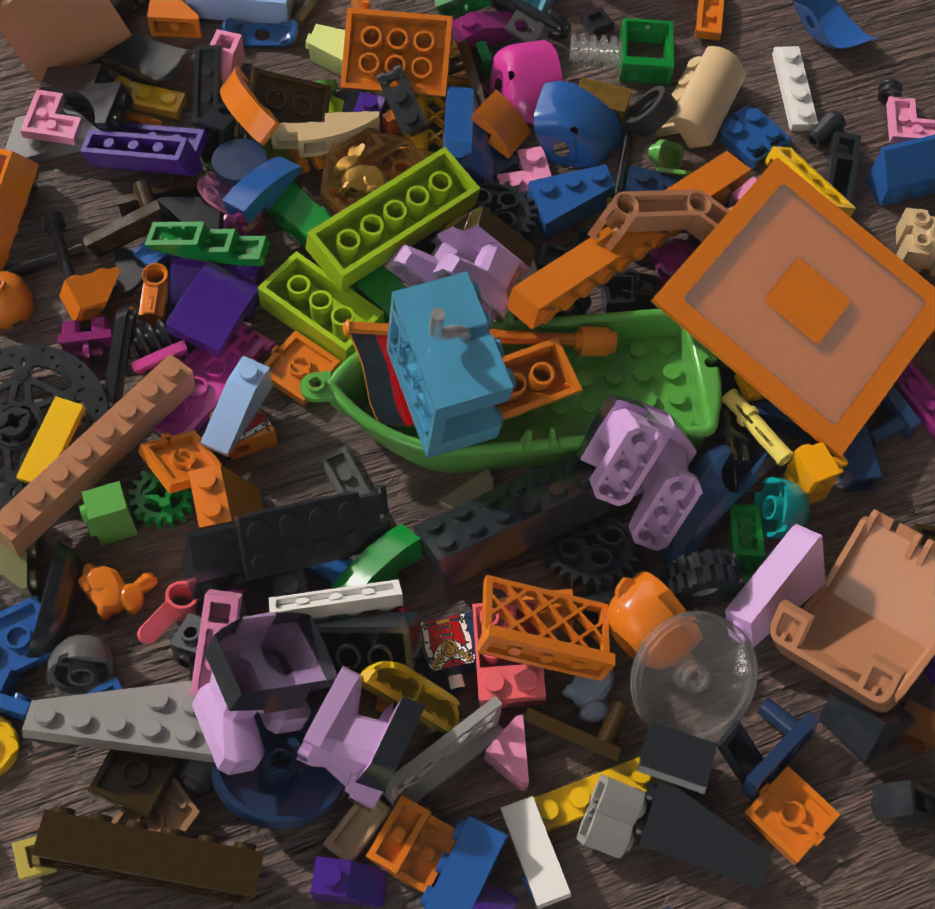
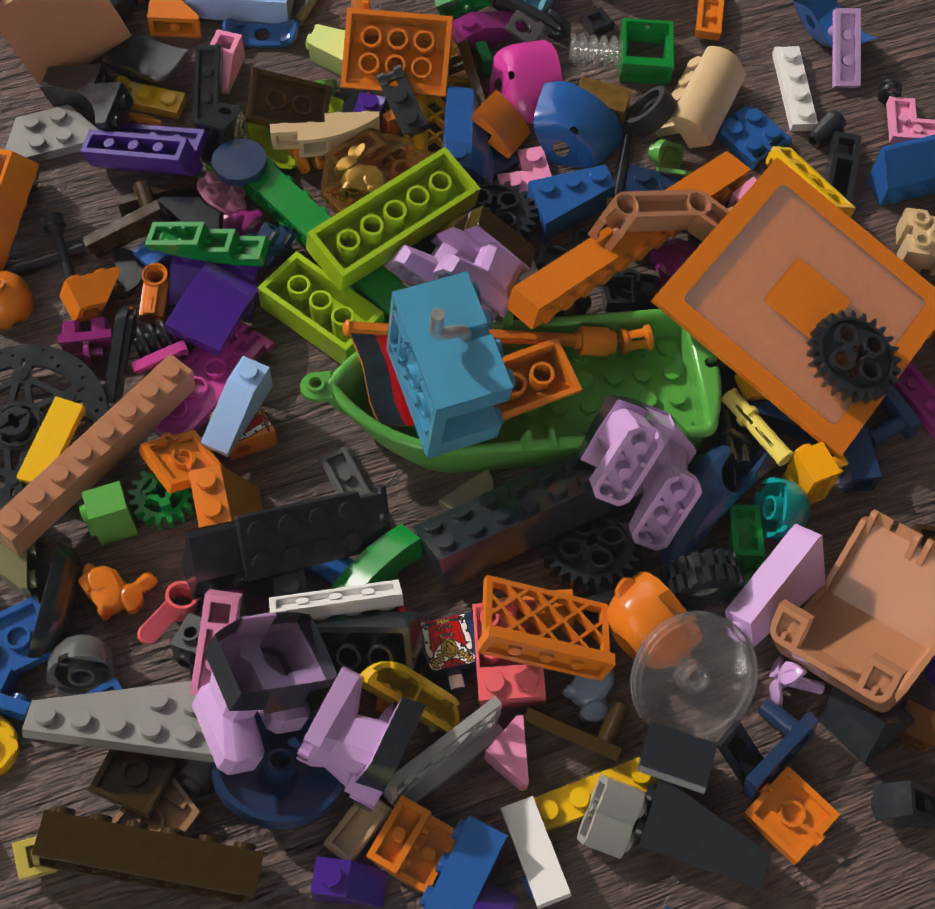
bright pink plate [20,90,83,145] -> none
orange slope [220,66,280,146] -> none
blue slope [222,156,302,224] -> none
orange plate [263,330,341,406] -> none
none -> dark blue hips [247,222,297,268]
none -> orange bush [618,324,654,355]
none -> lavender plant [769,655,825,707]
none -> black gear [806,310,902,404]
none -> lavender piece [828,8,861,88]

